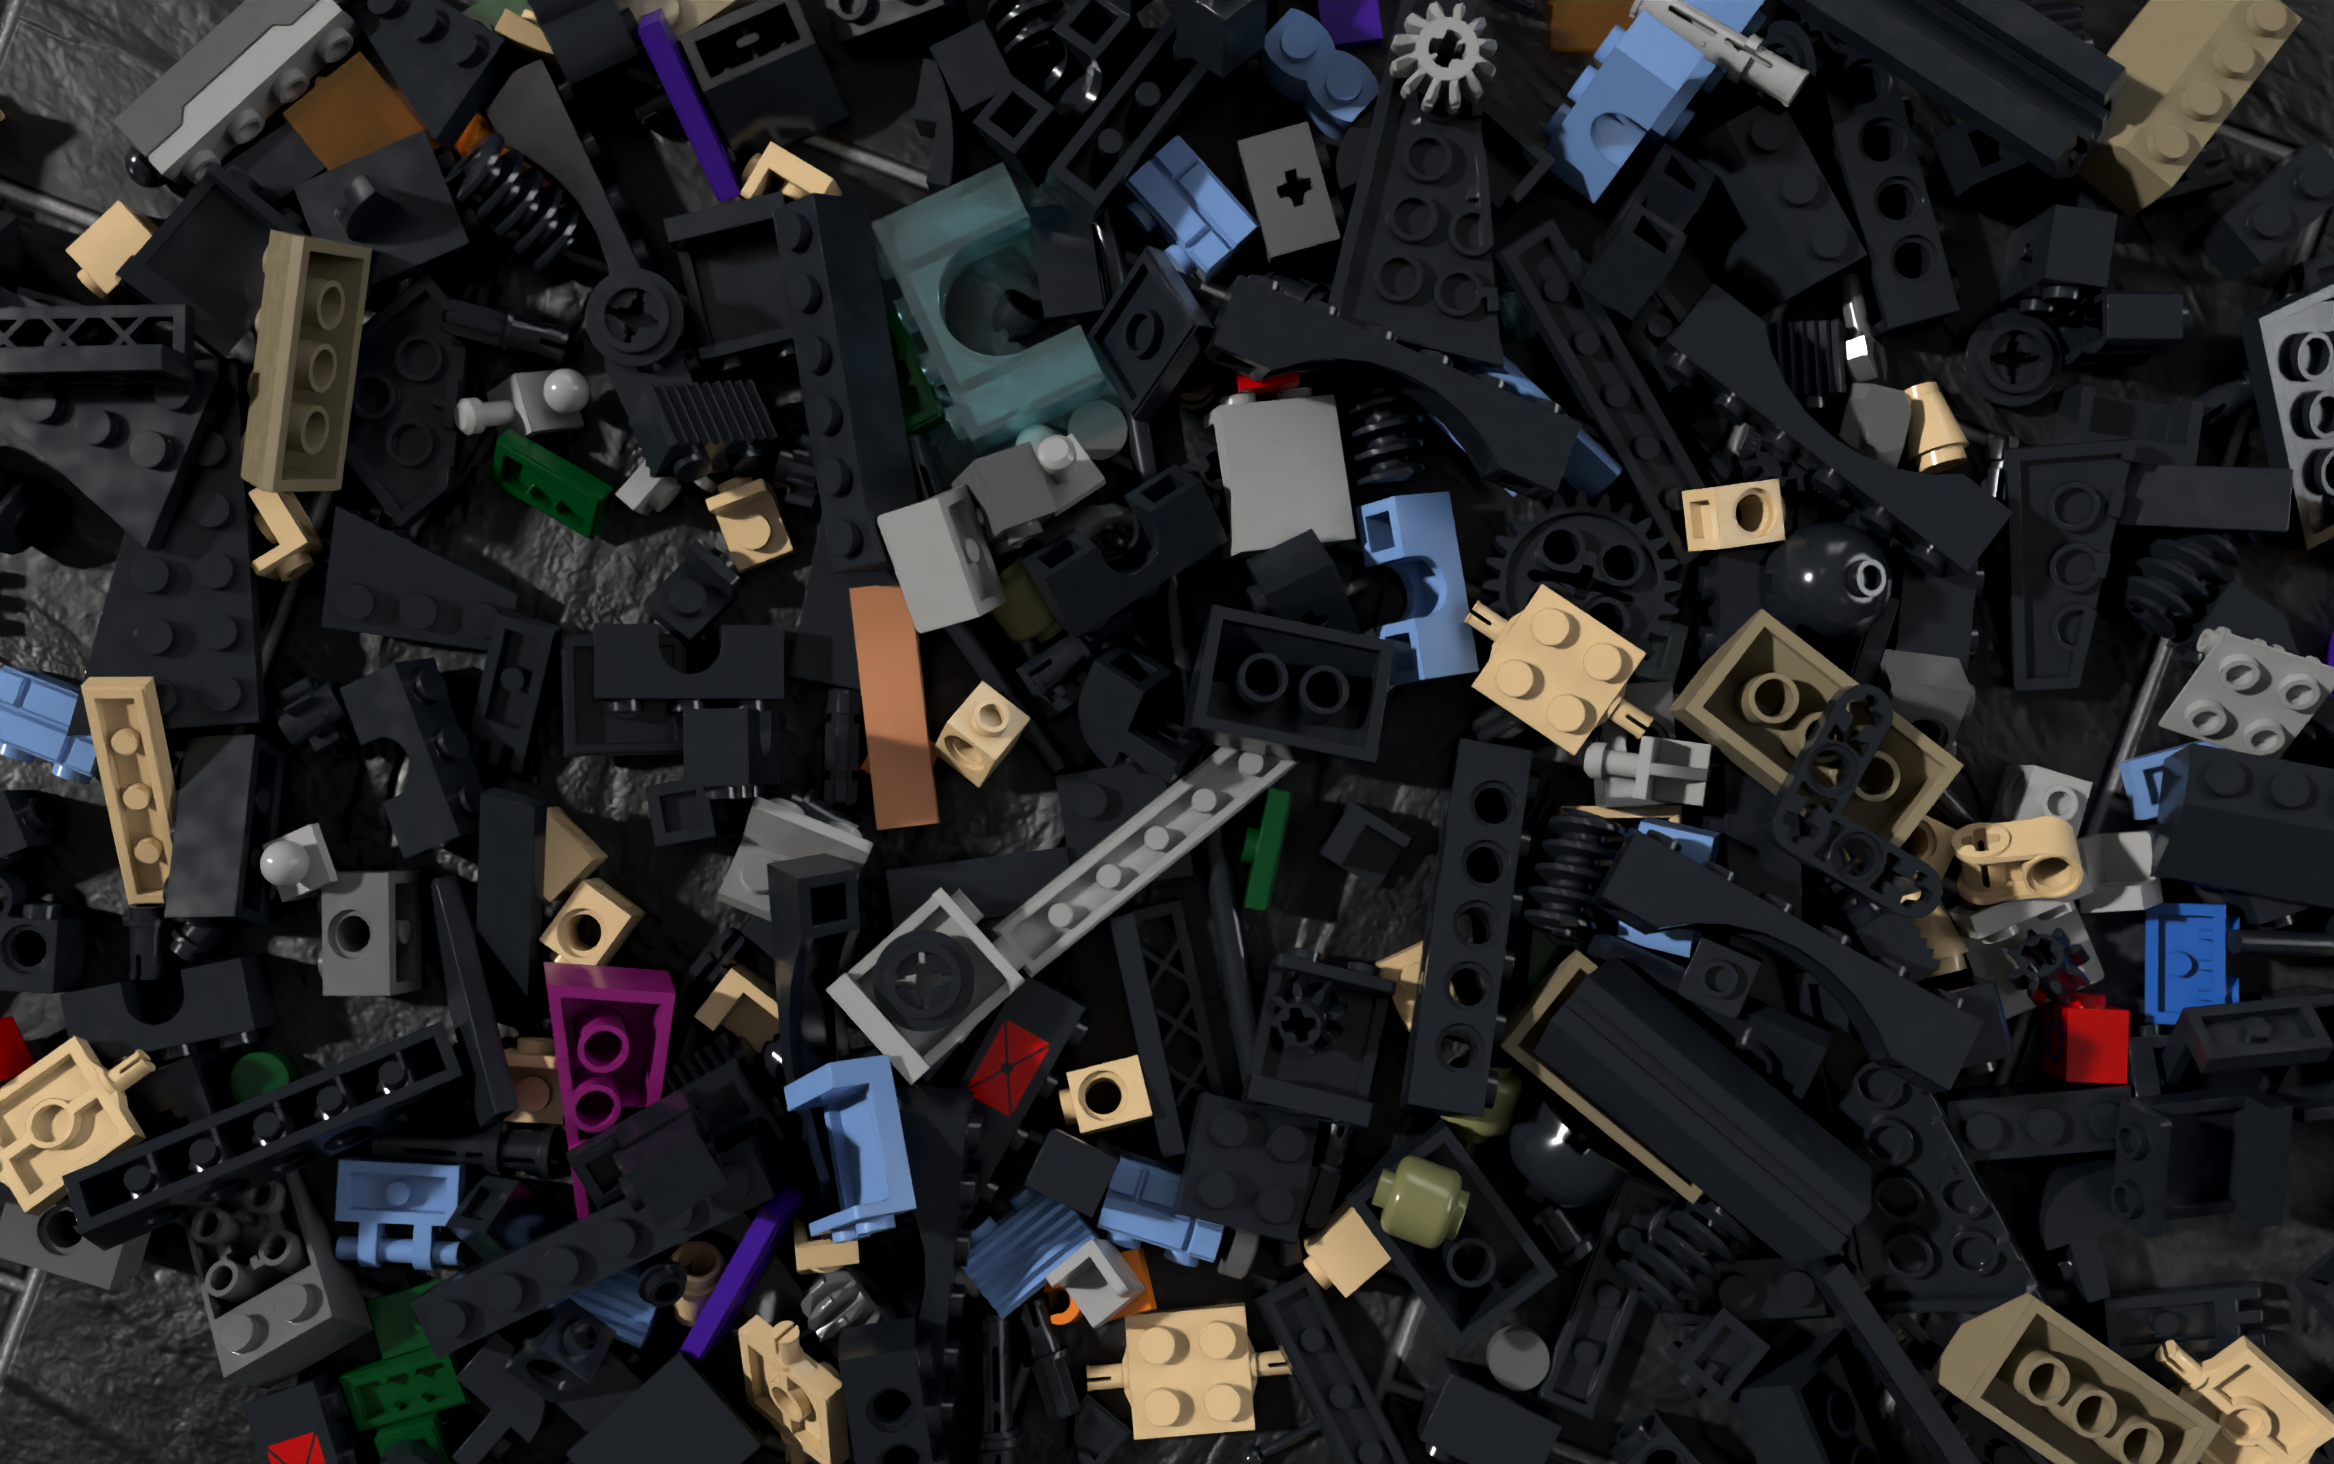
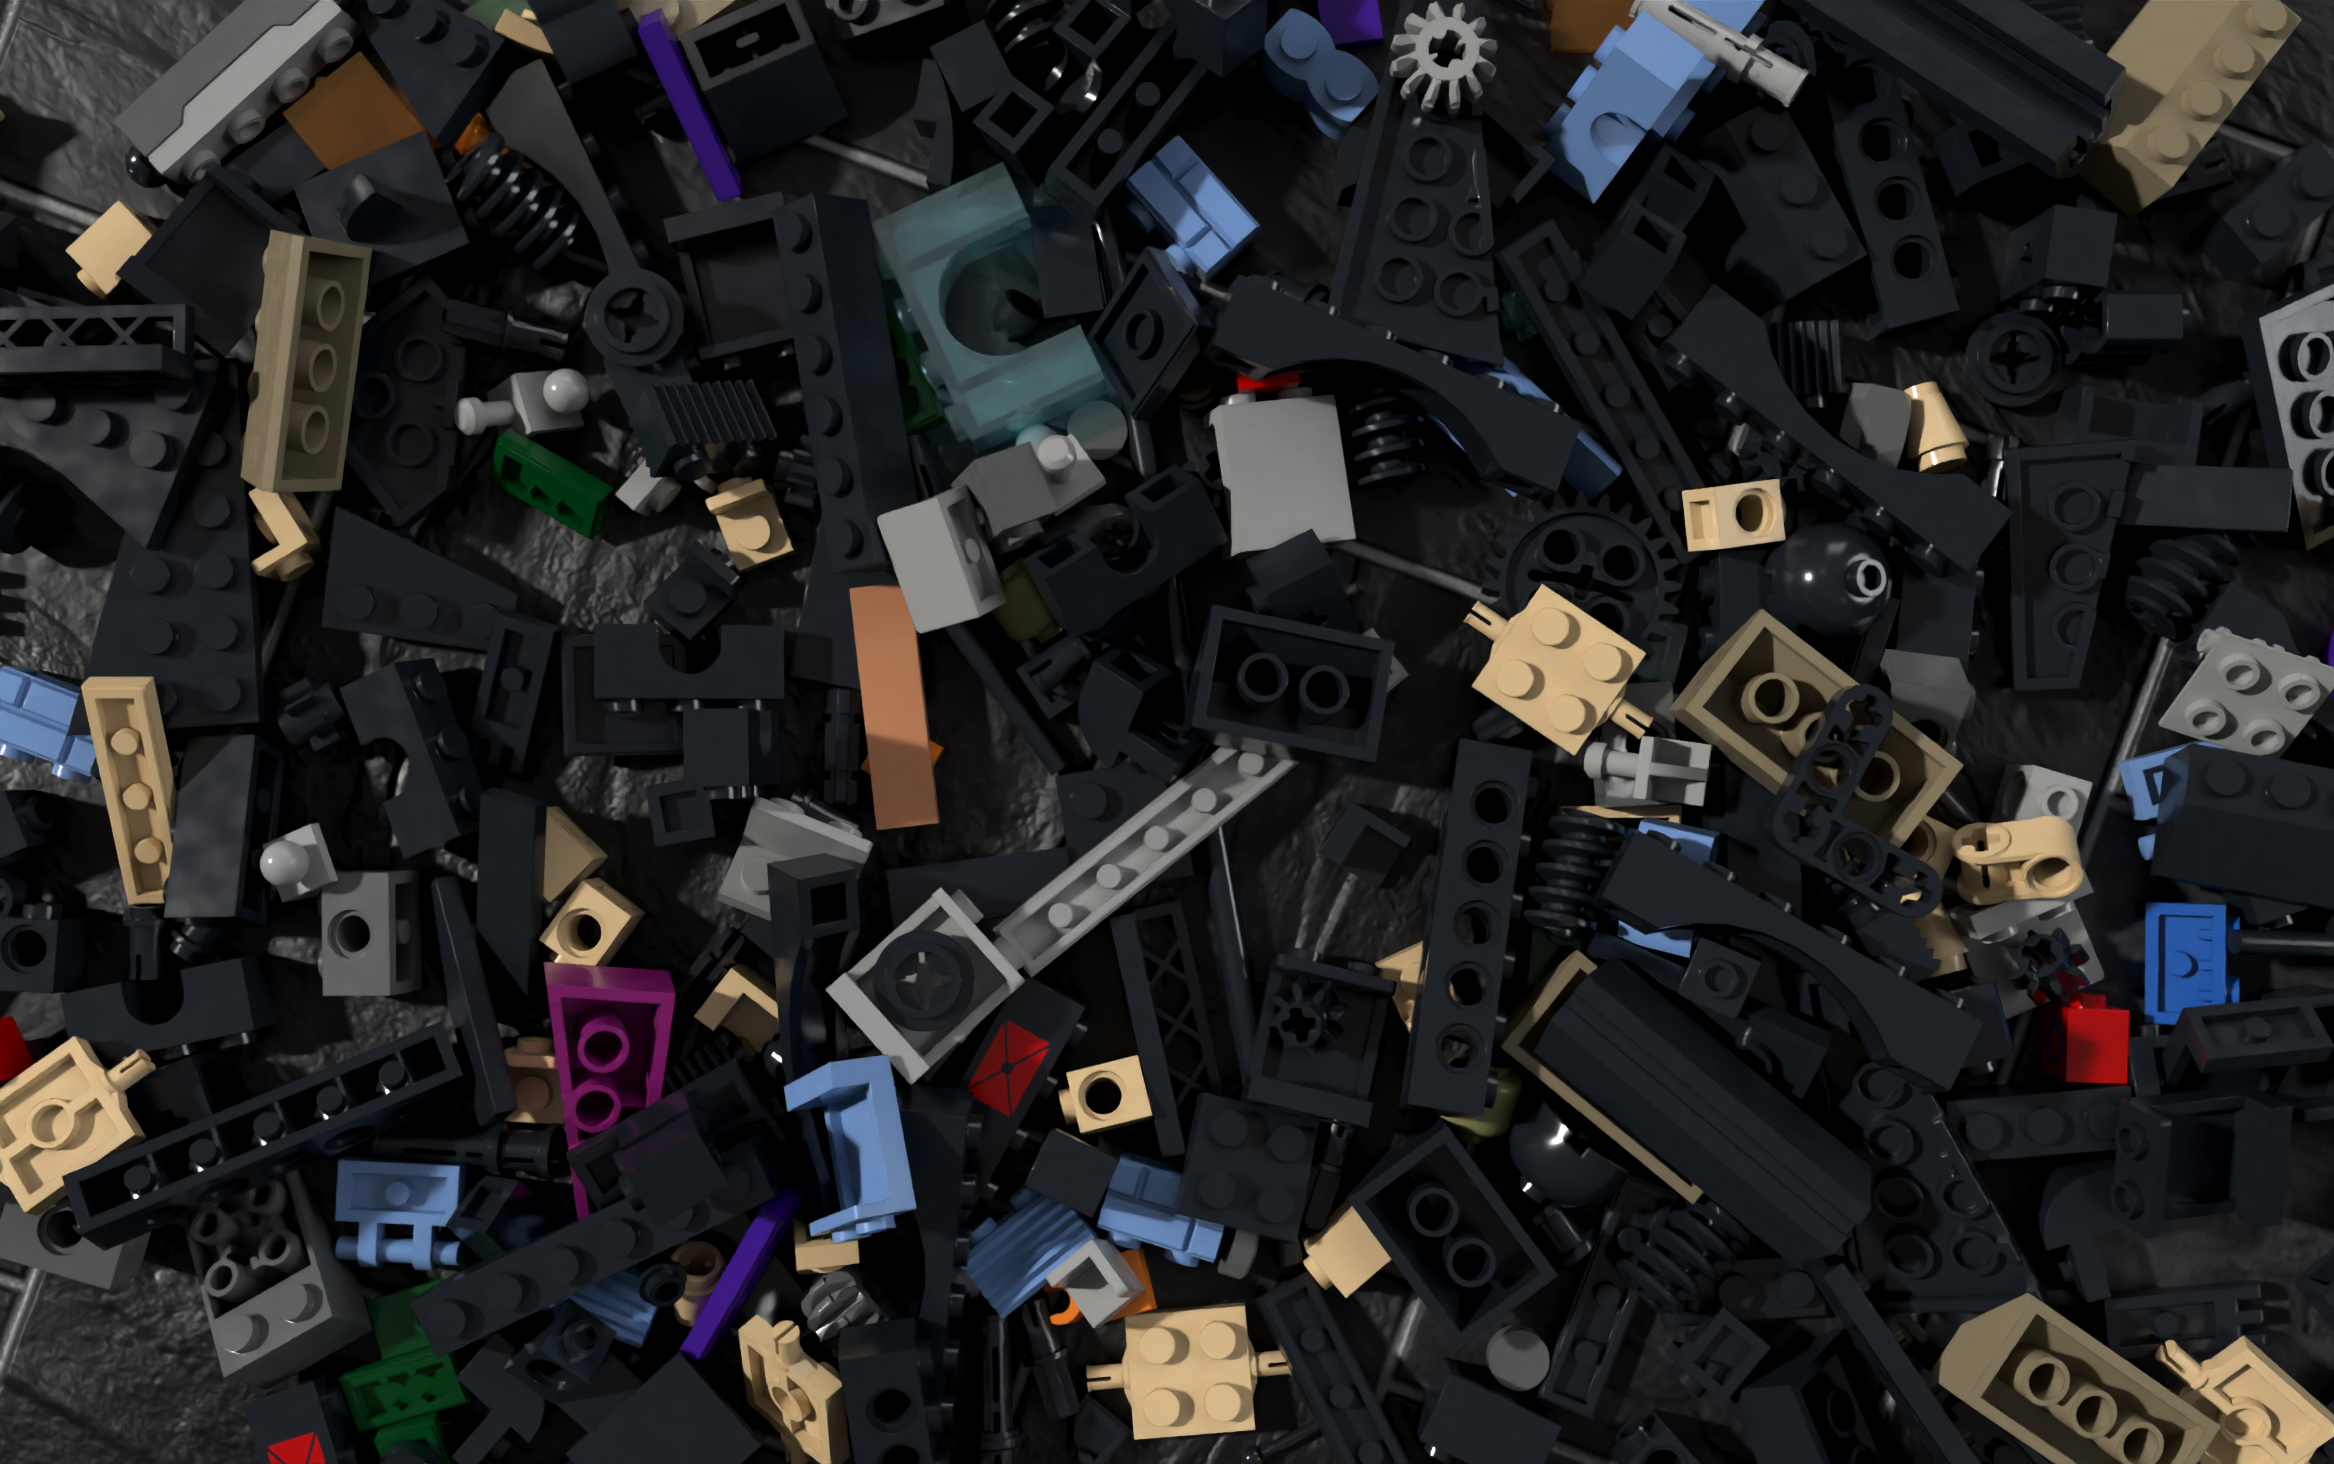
dark green tile [229,1049,298,1104] -> none
tan bracket [740,141,843,202] -> none
tan brick [932,680,1031,788] -> none
dark grey brick [1236,121,1347,271] -> none
dark green plate [1240,787,1293,912] -> none
medium blue arch [1355,491,1479,686] -> none
olive head [1372,1155,1470,1249] -> none
dark grey bar [1837,271,1887,384] -> none
light grey panel [2076,830,2163,913] -> none

